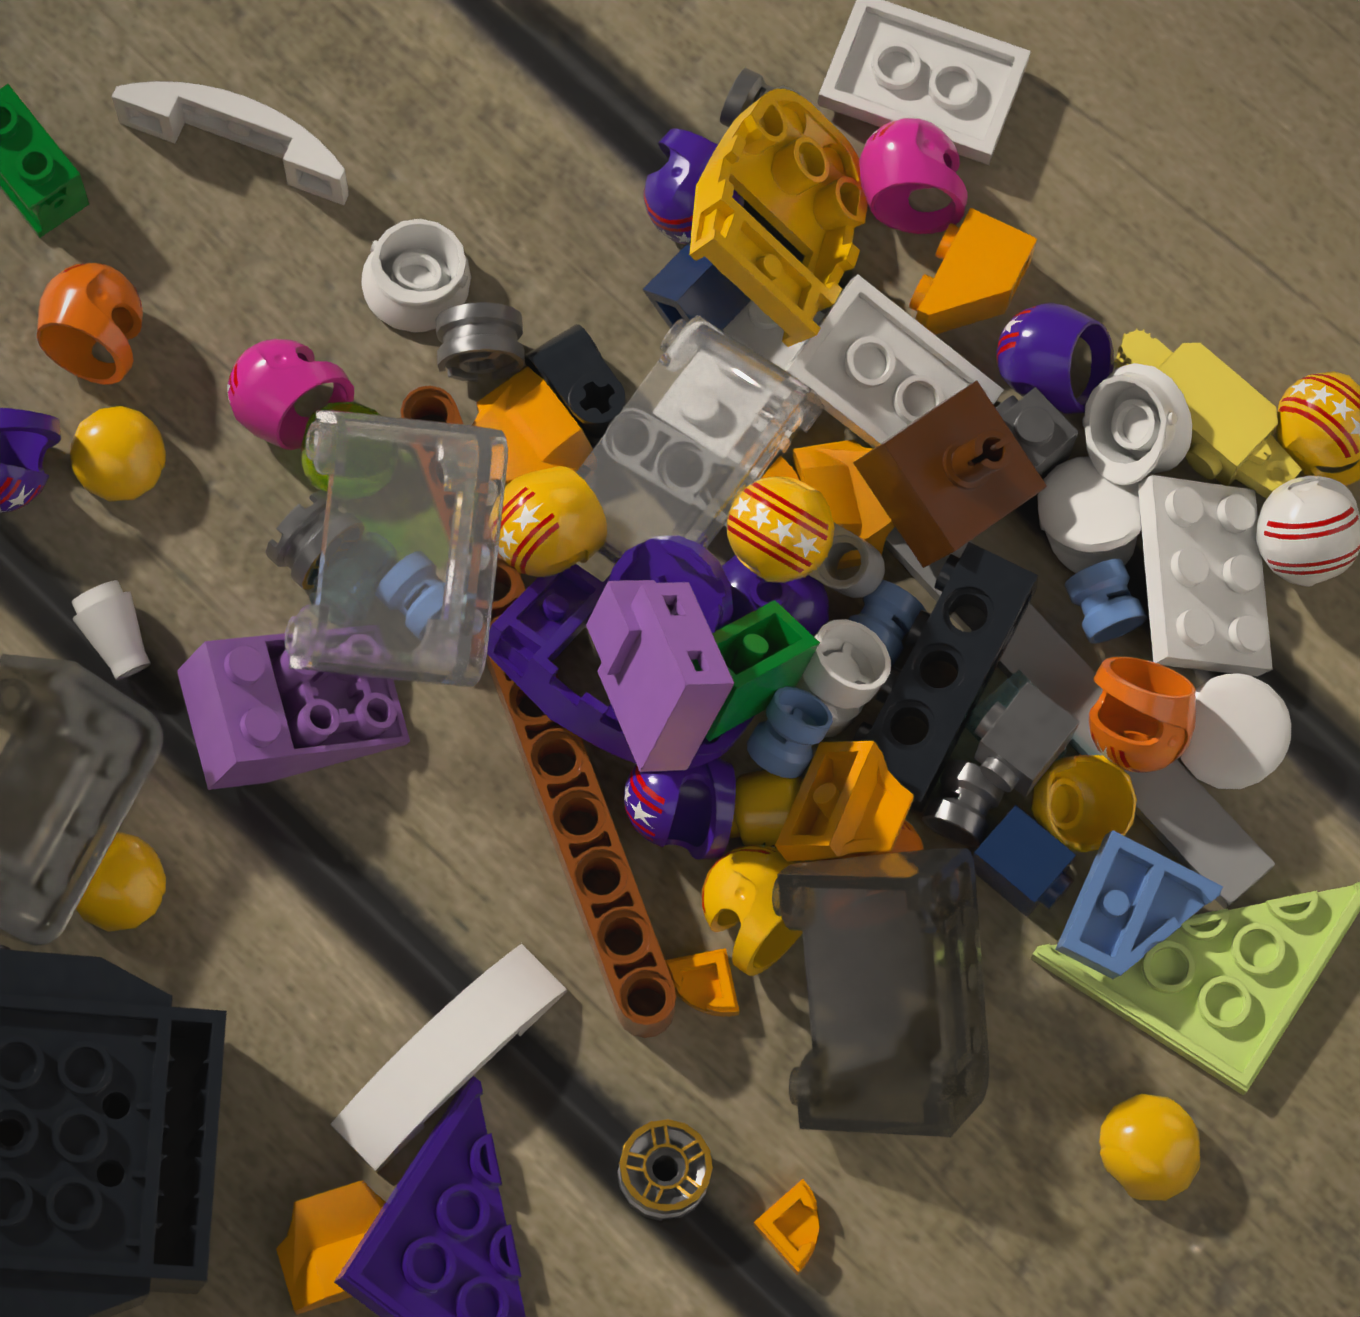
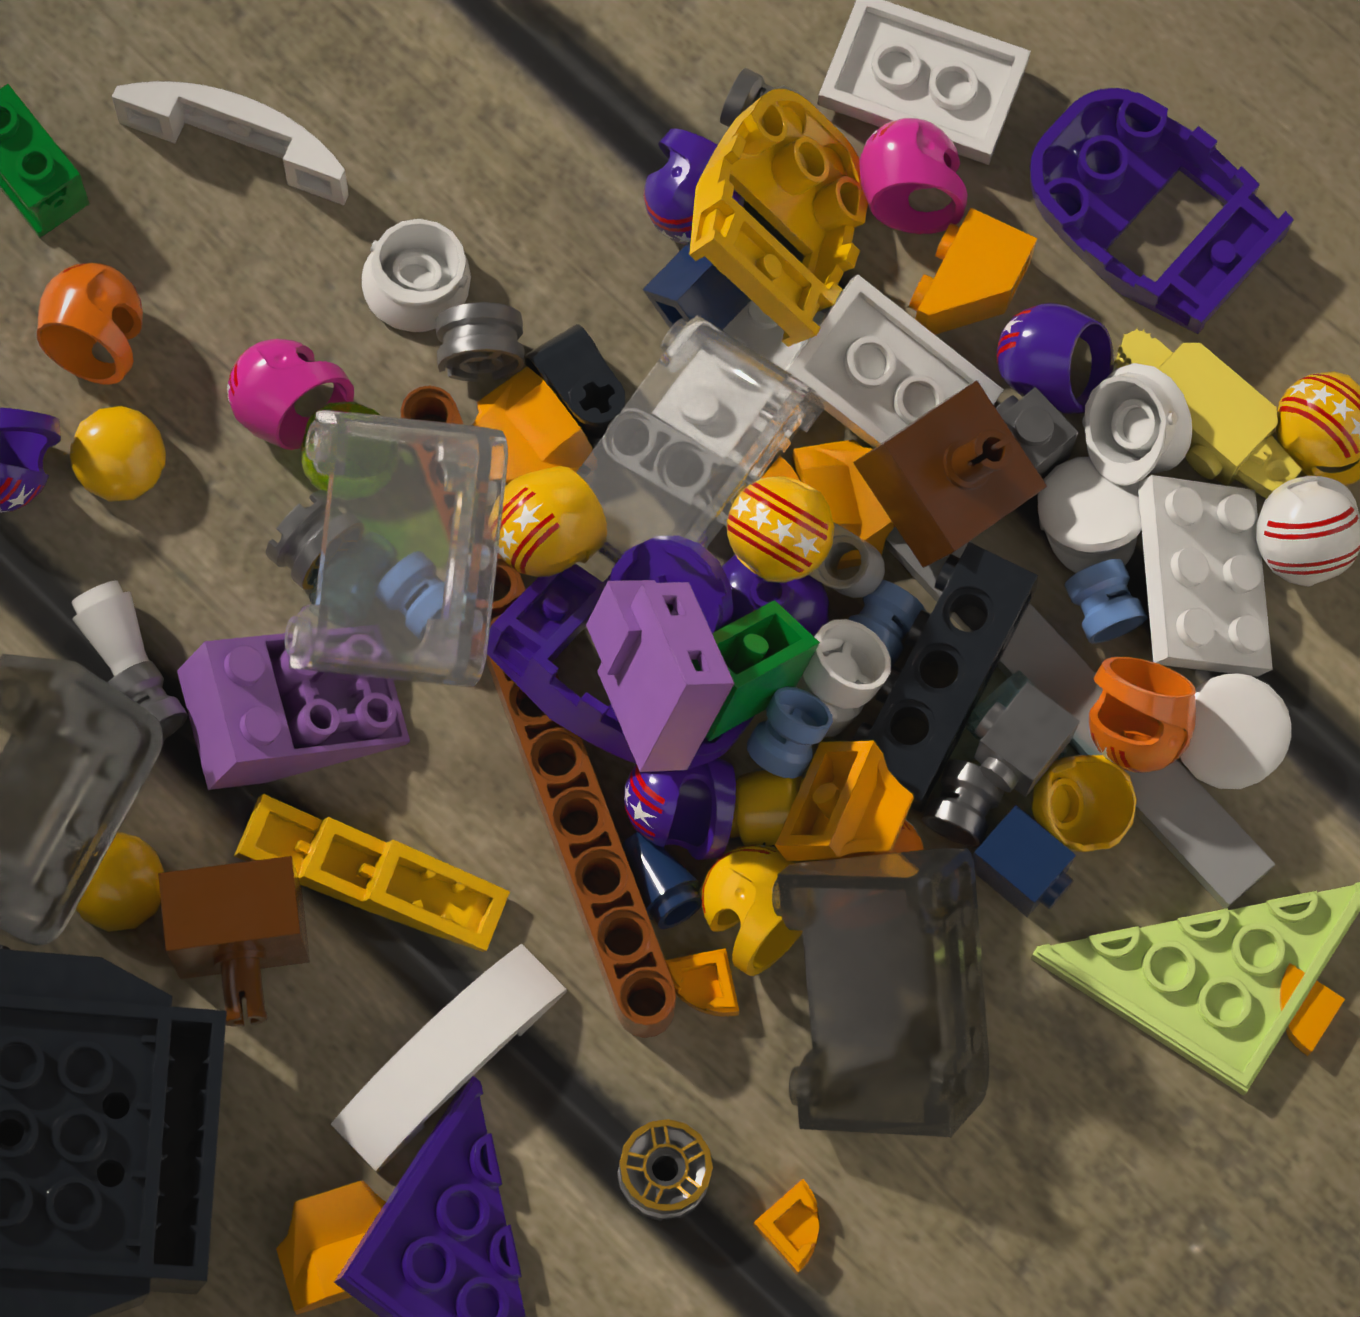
medium blue wing [1055,830,1223,979] -> none
yellow hair [1099,1094,1200,1201] -> none
none -> flat silver wheel [99,661,188,751]
none -> reddish brown brick [158,856,310,1027]
none -> yellow slope [234,794,510,952]
none -> dark blue cone [621,832,702,929]
none -> dark purple slope [1030,88,1294,334]
none -> light orange tile [1280,963,1345,1056]

